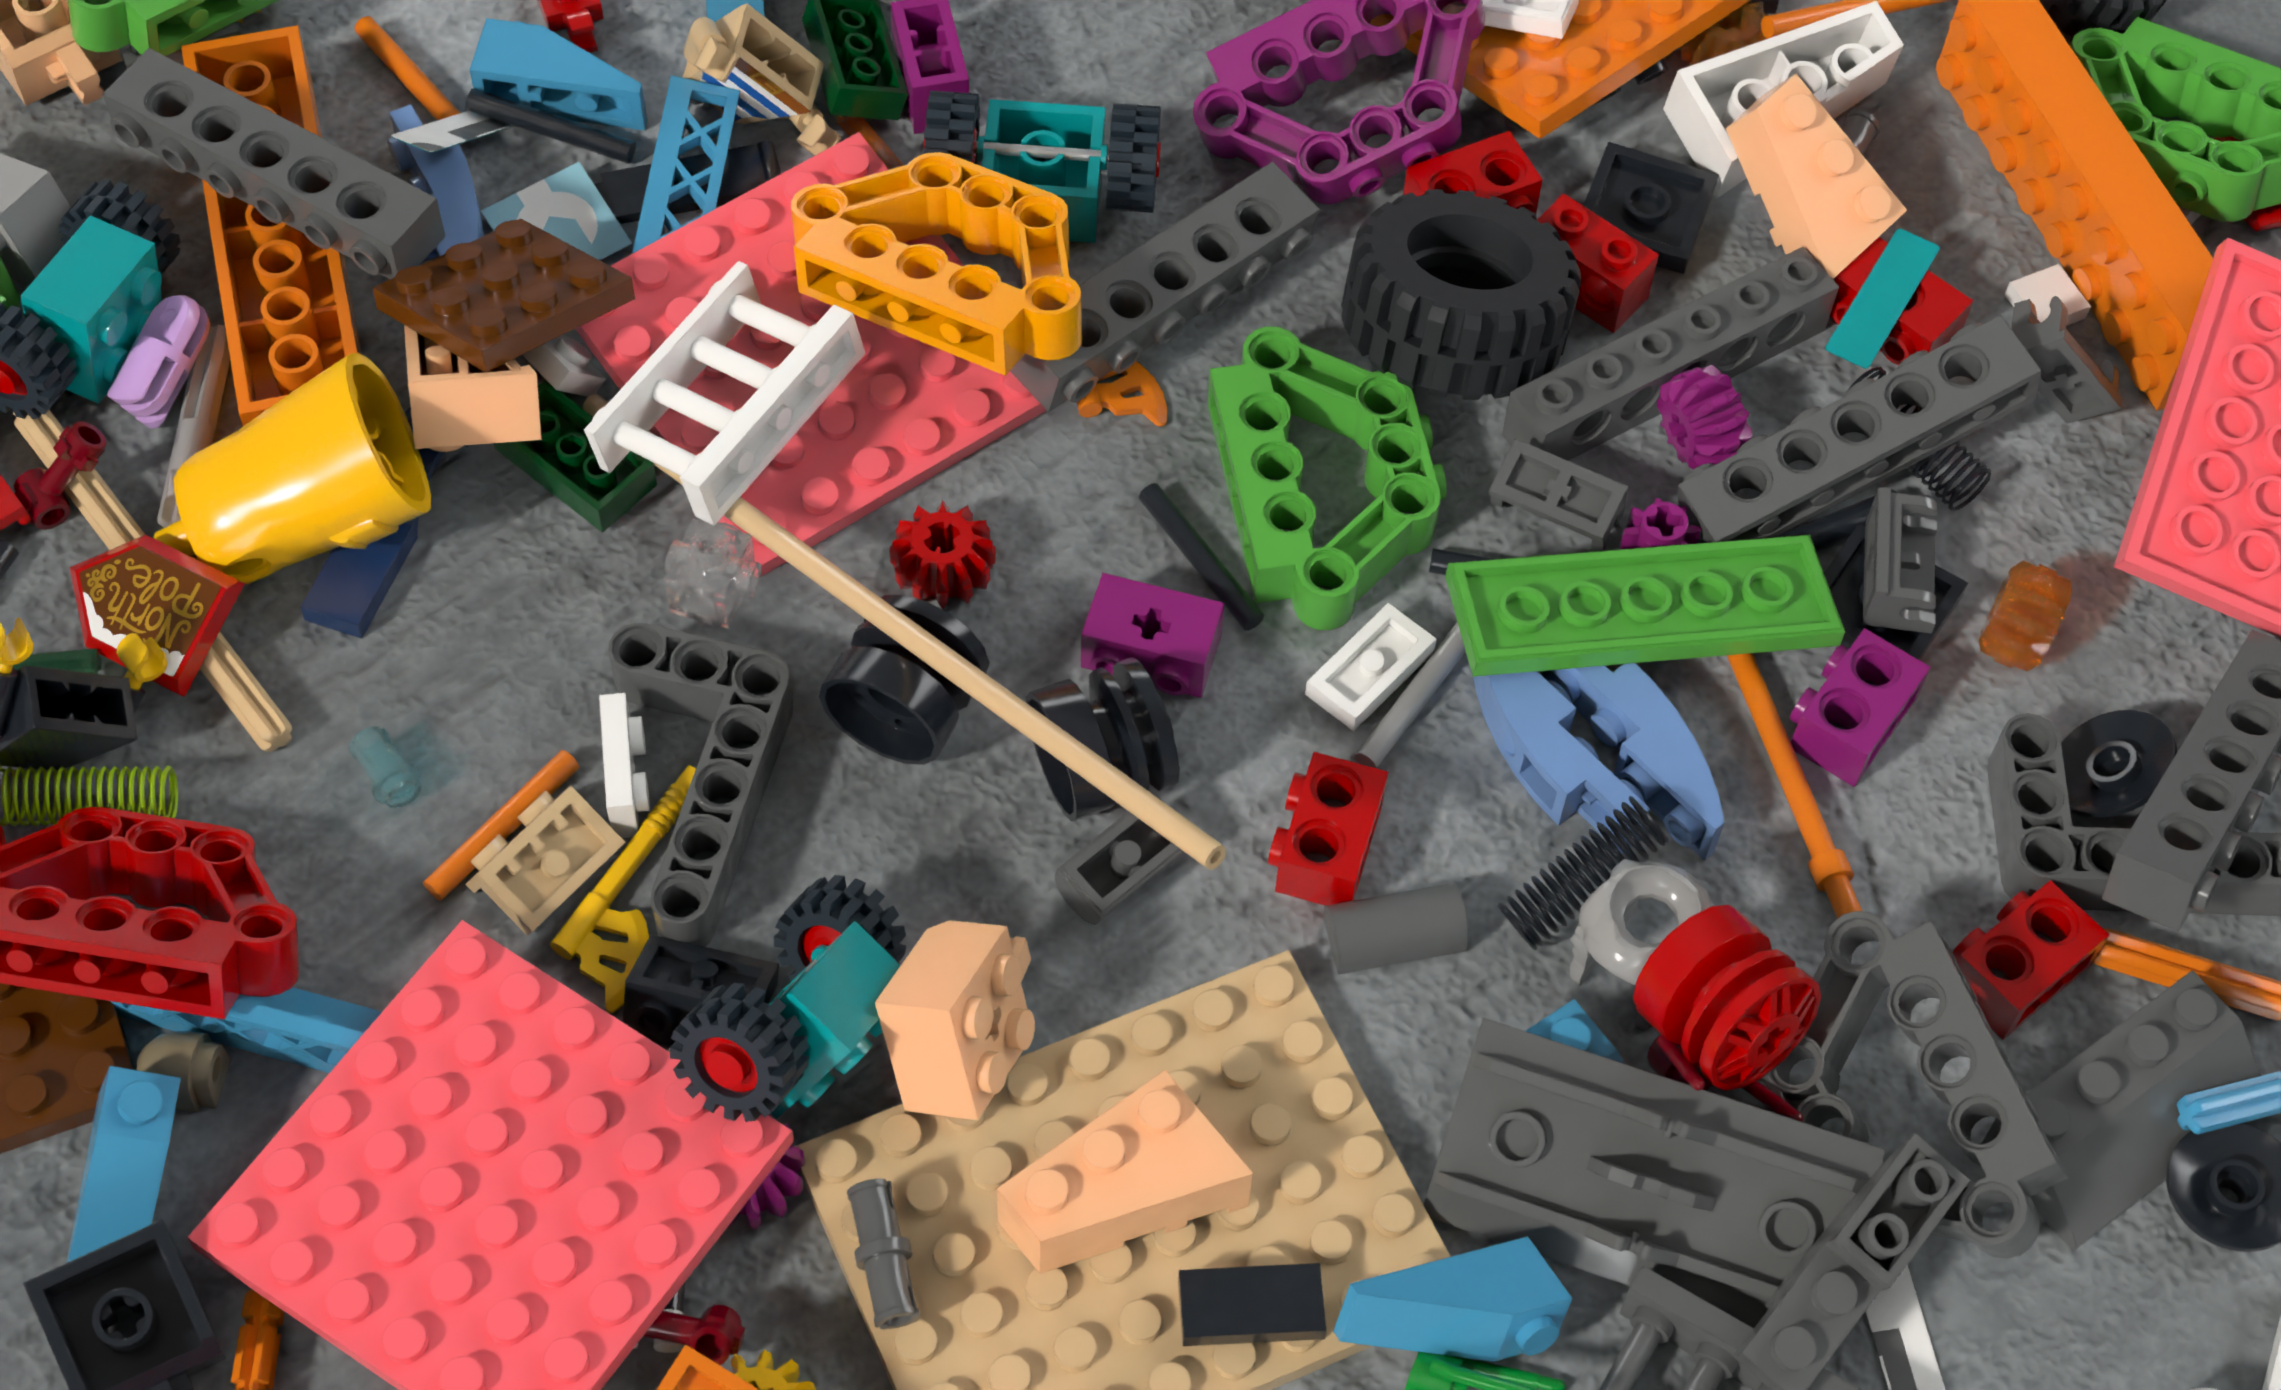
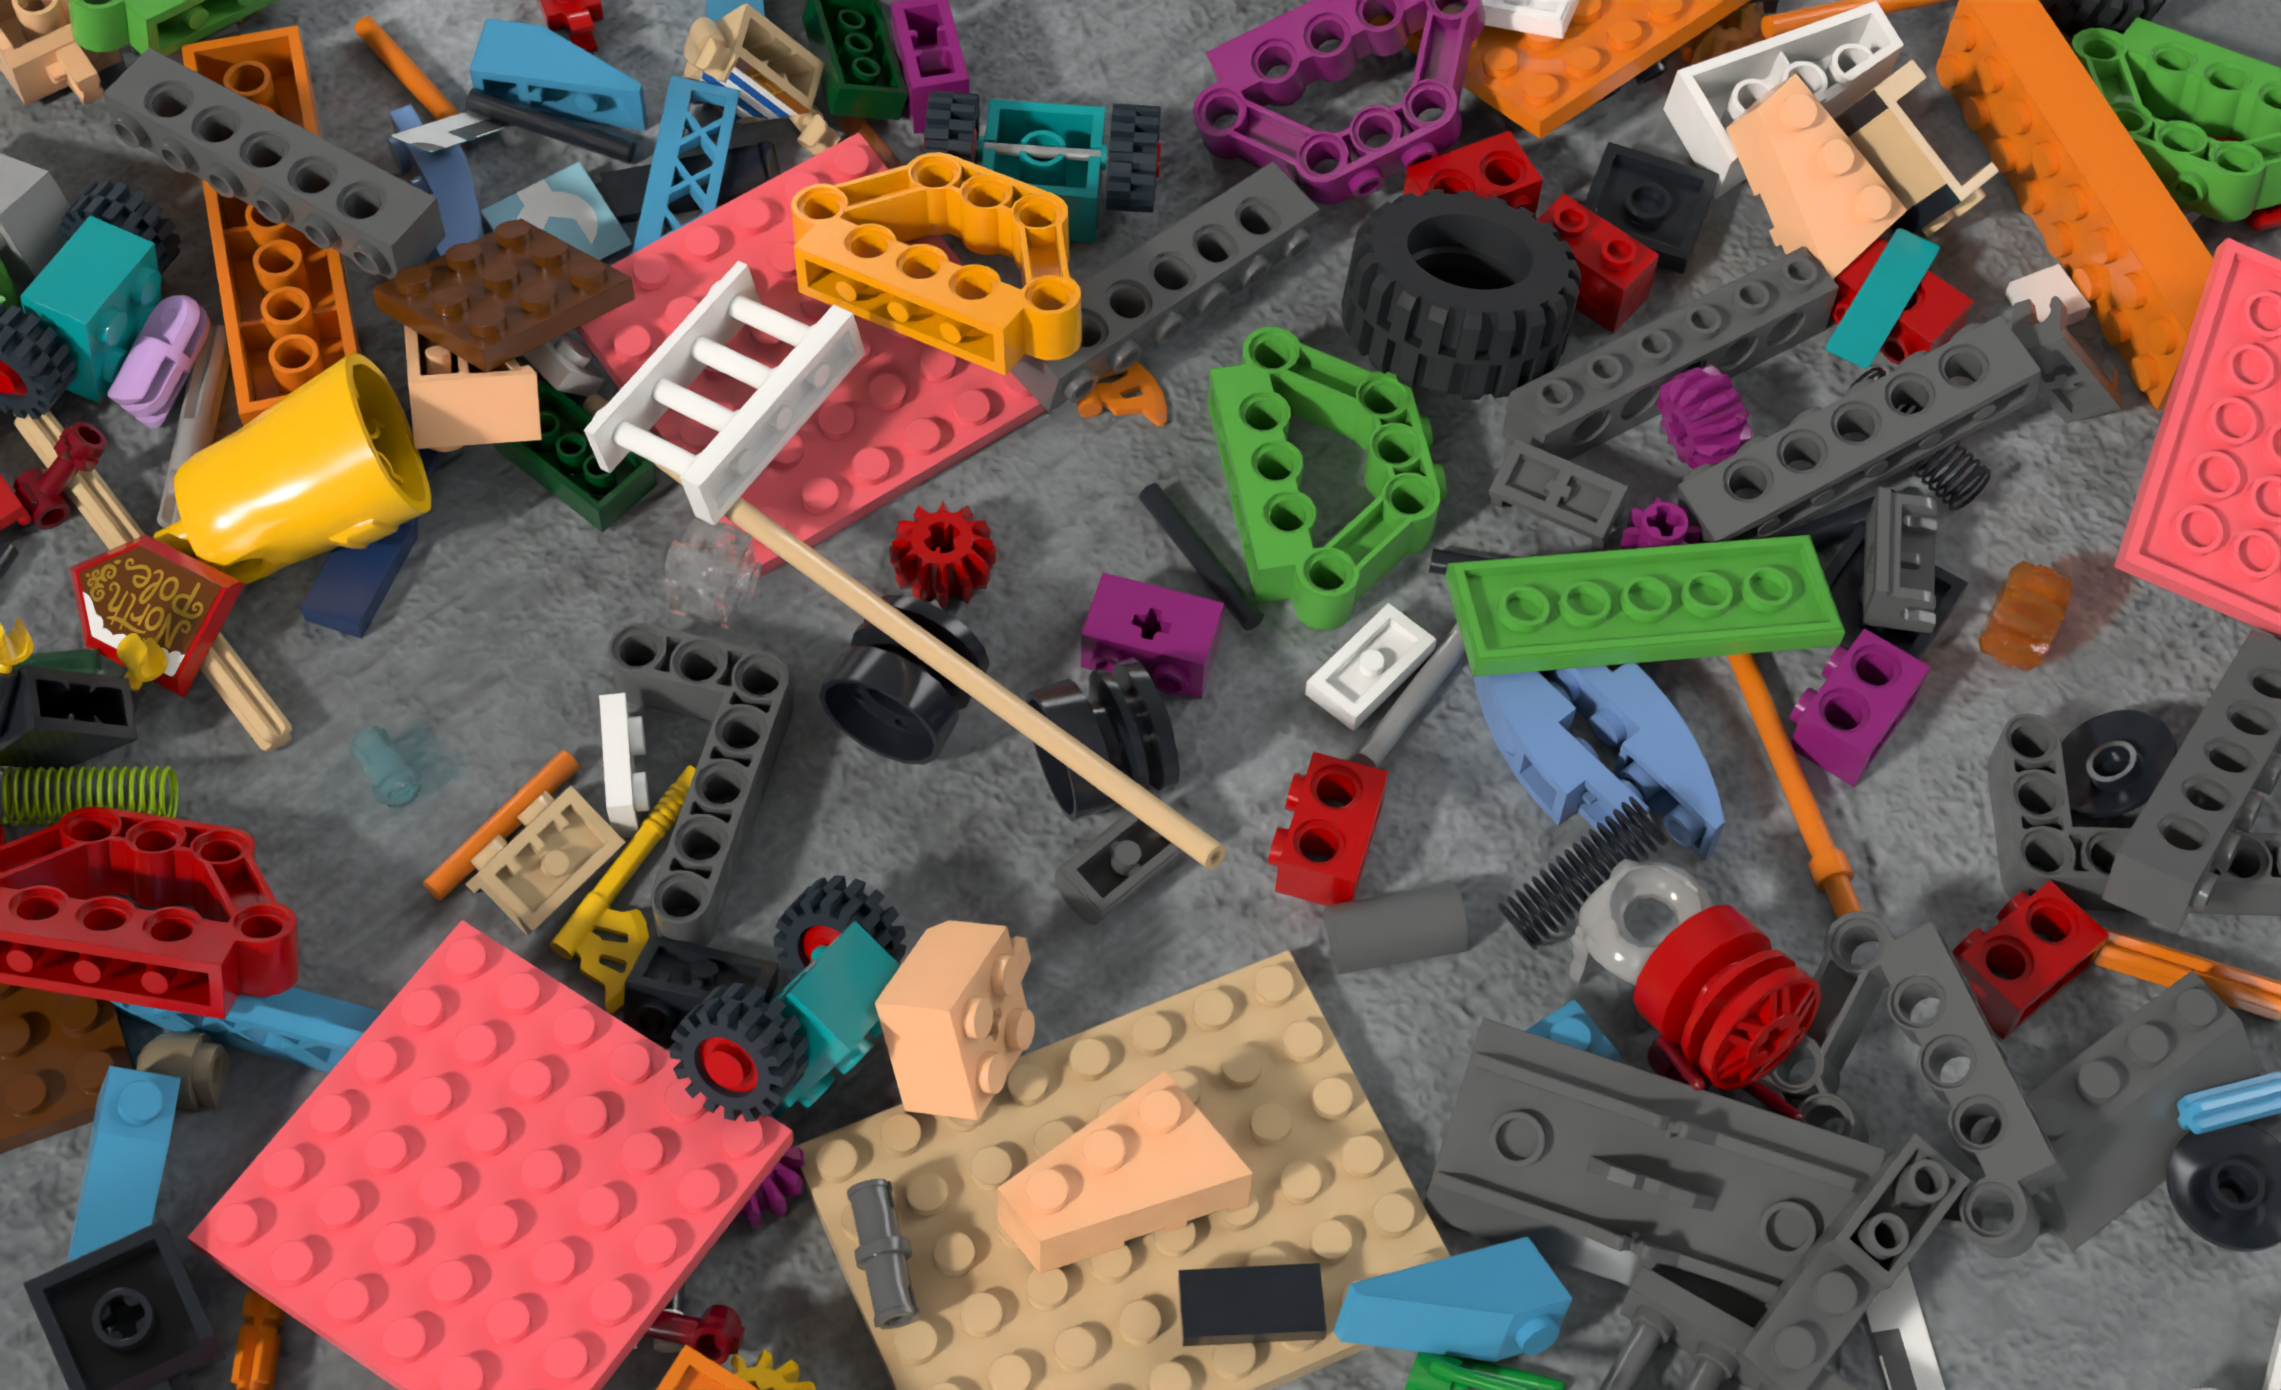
none -> tan panel [1834,59,1999,237]

